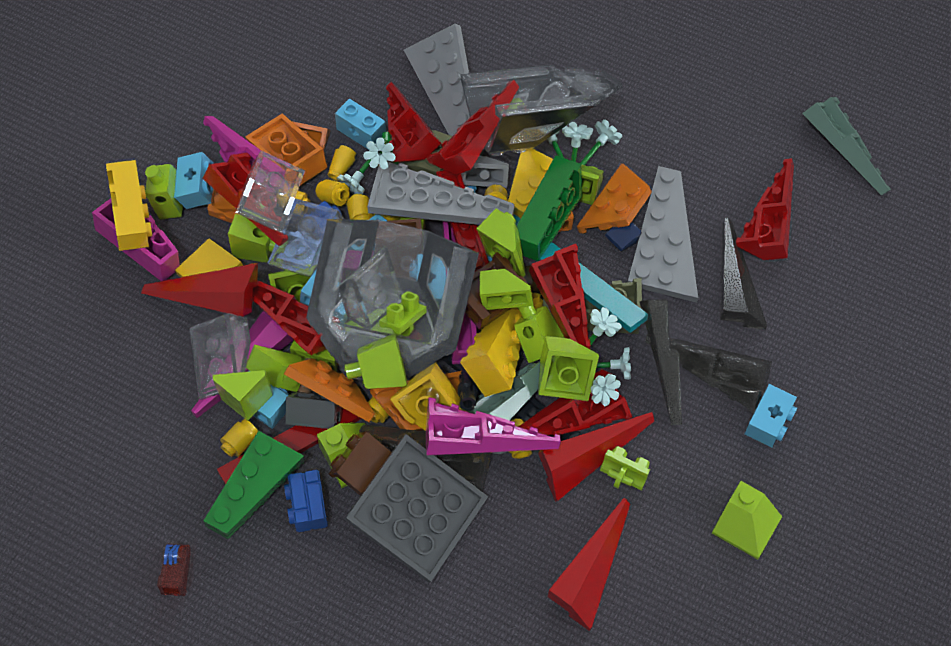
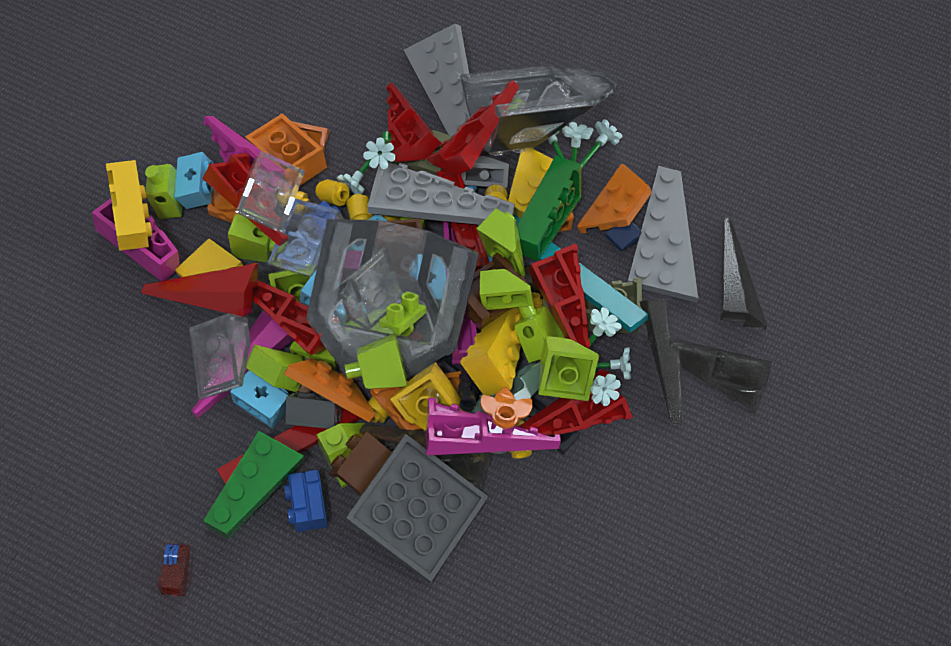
lime slope [213,370,273,421] -> none
yellow brick [220,419,258,457] -> none
yellow cone [327,145,356,181] -> none
medium azure brick [335,99,386,150] -> none
red wedge [538,412,654,502] -> none
red wedge [548,498,630,631] -> none
lime slope [579,165,604,205] -> none
lime hips [600,446,650,490] -> none
lime slope [712,481,782,560] -> none
red wedge [736,158,794,260] -> none
medium azure brick [745,384,797,448] -> none
sand green wedge [802,97,891,195] -> none
none -> orange plate [480,387,532,429]

